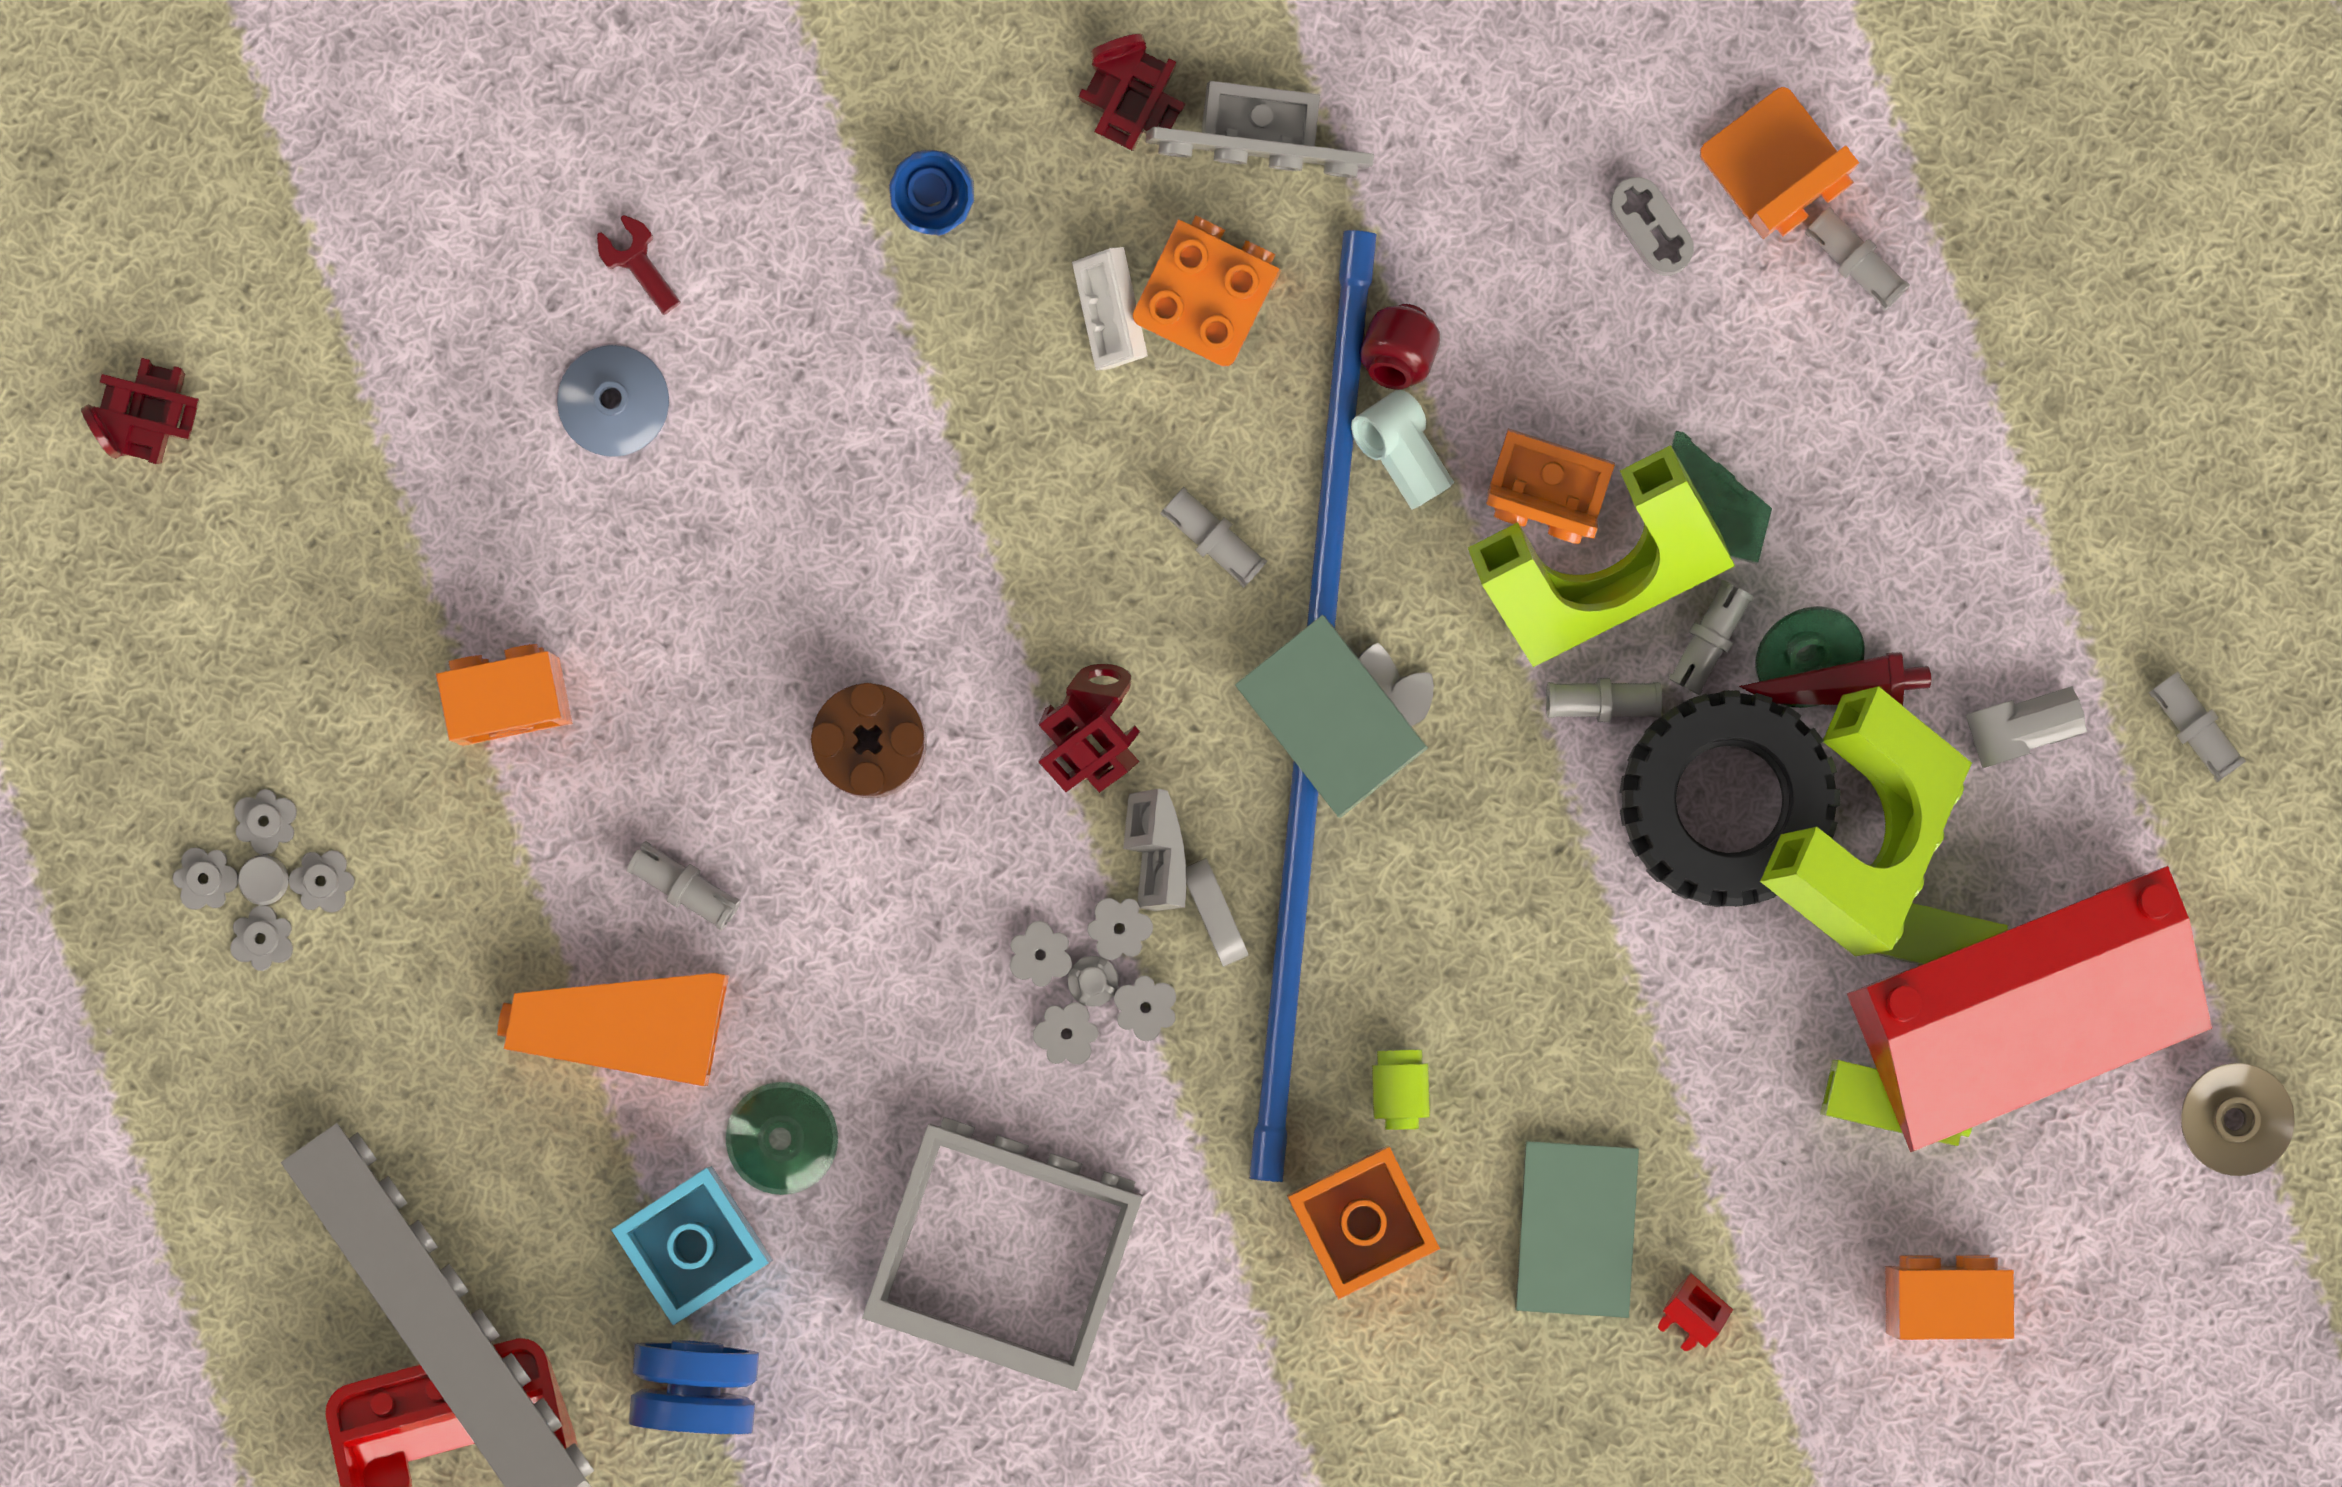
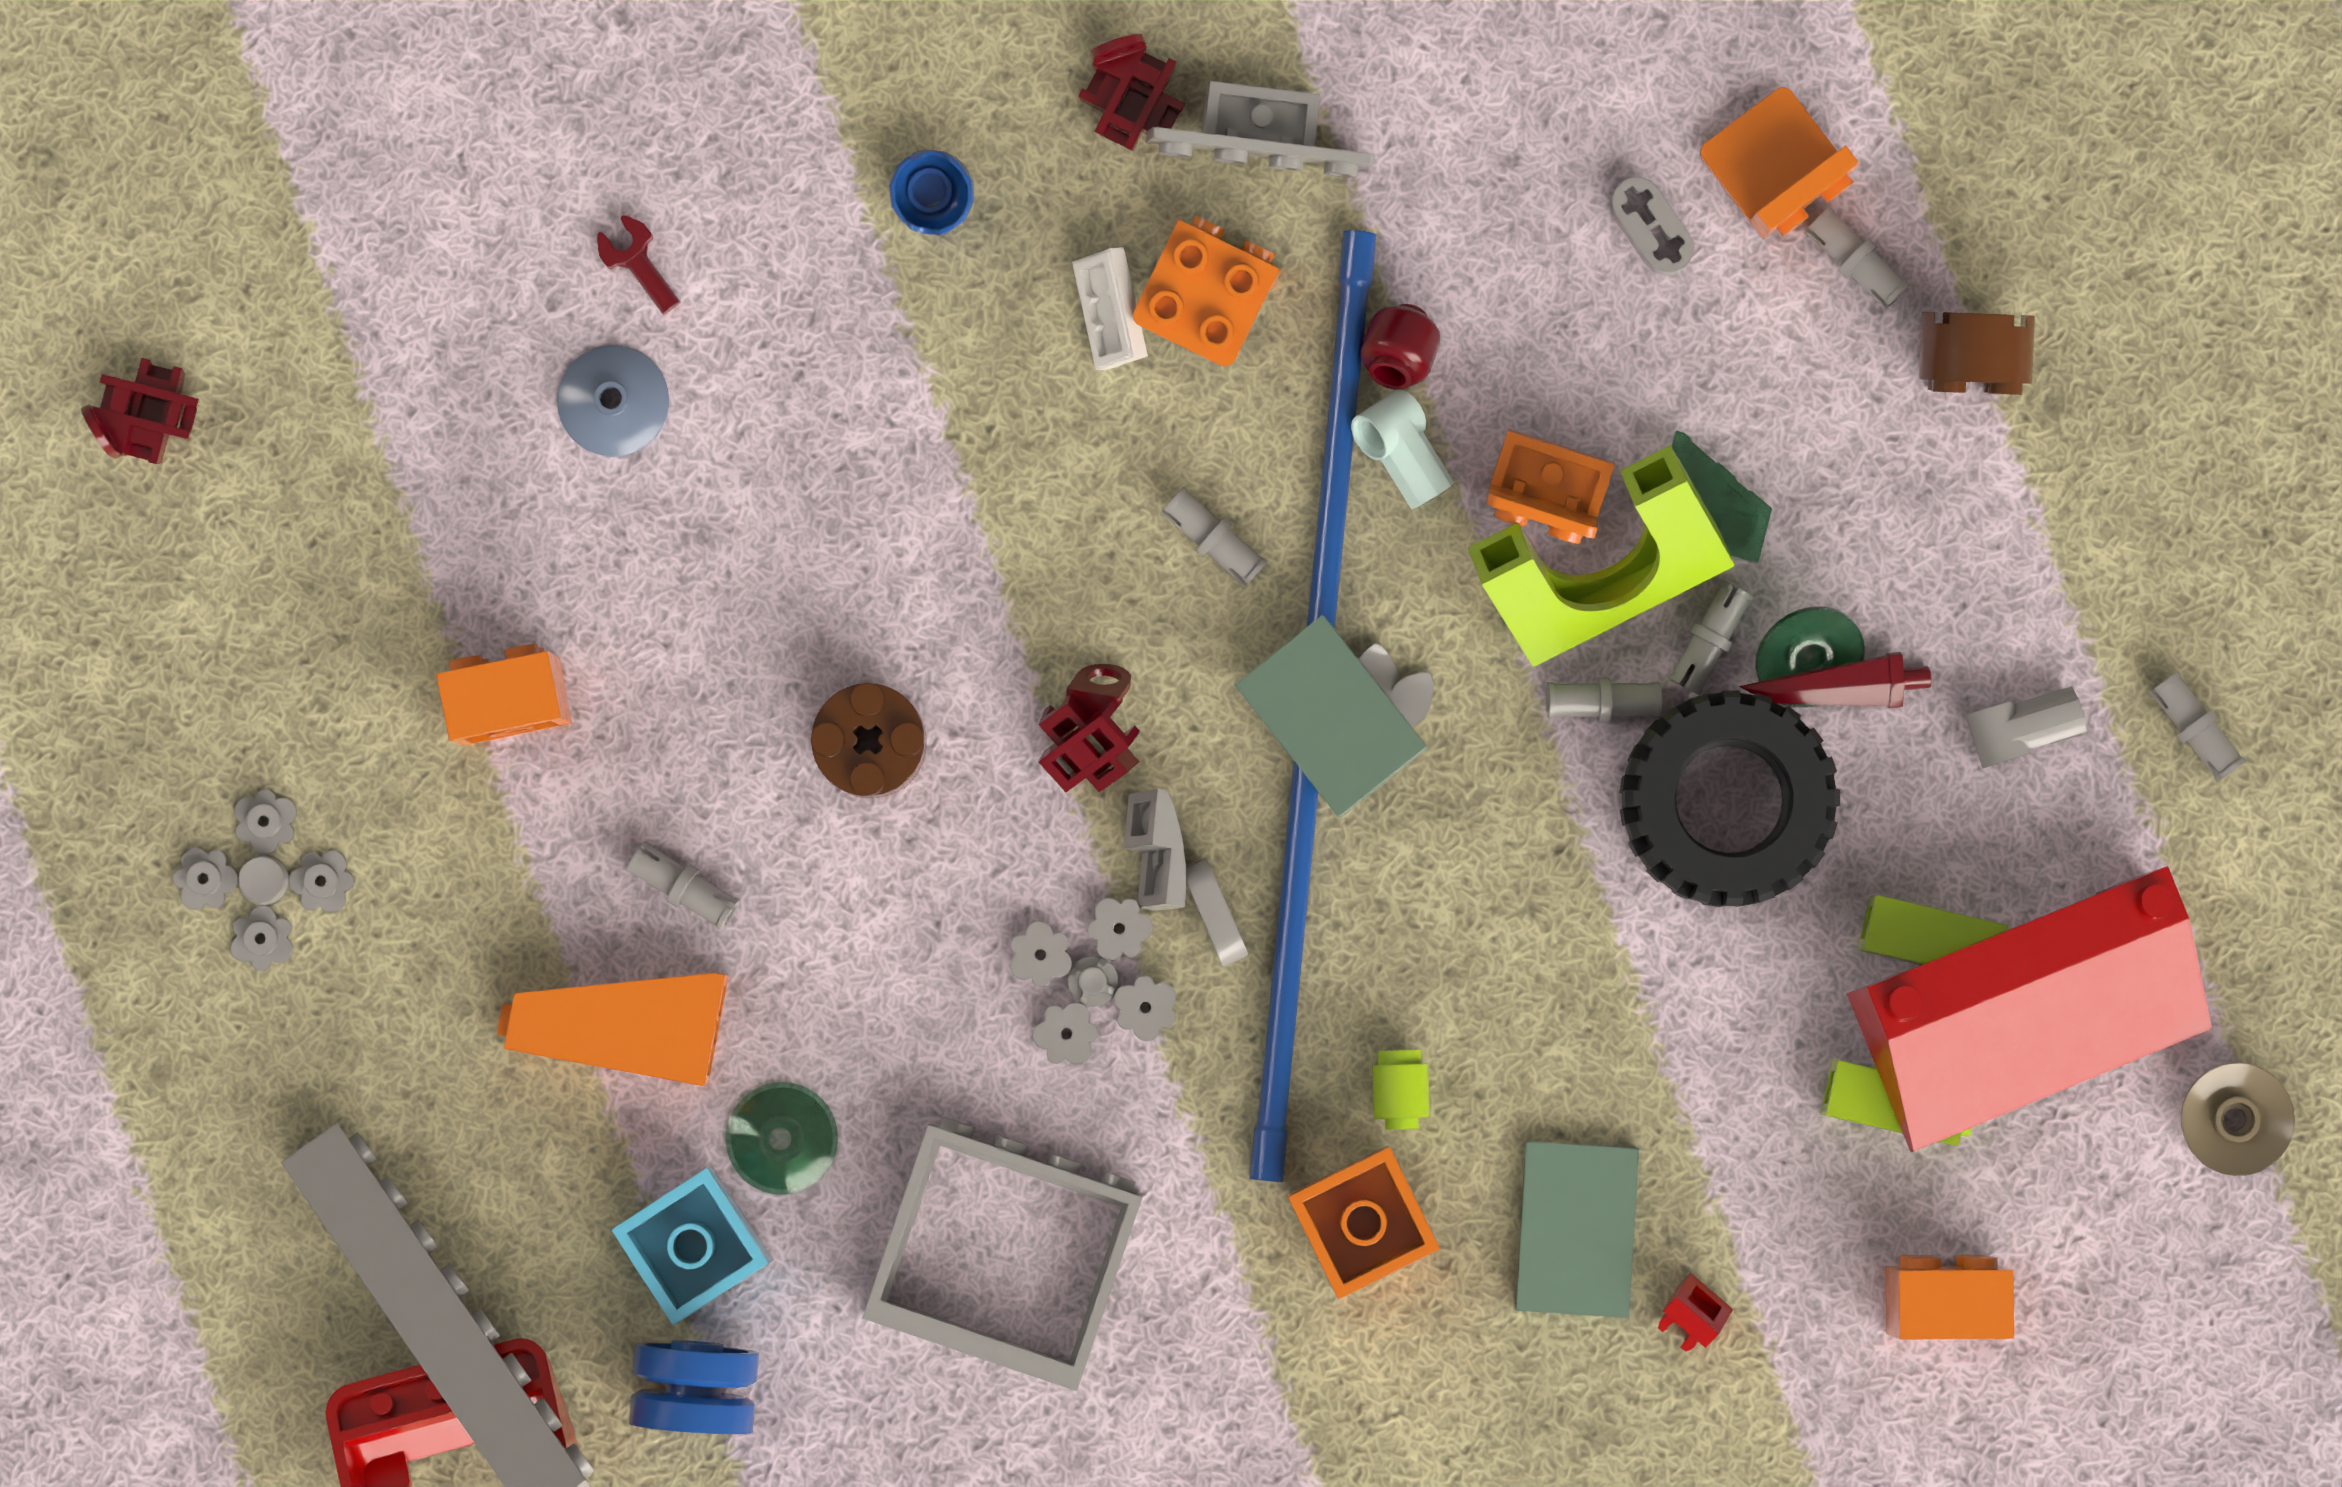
lime arch [1760,686,1972,957] -> none
none -> reddish brown brick [1919,312,2035,395]

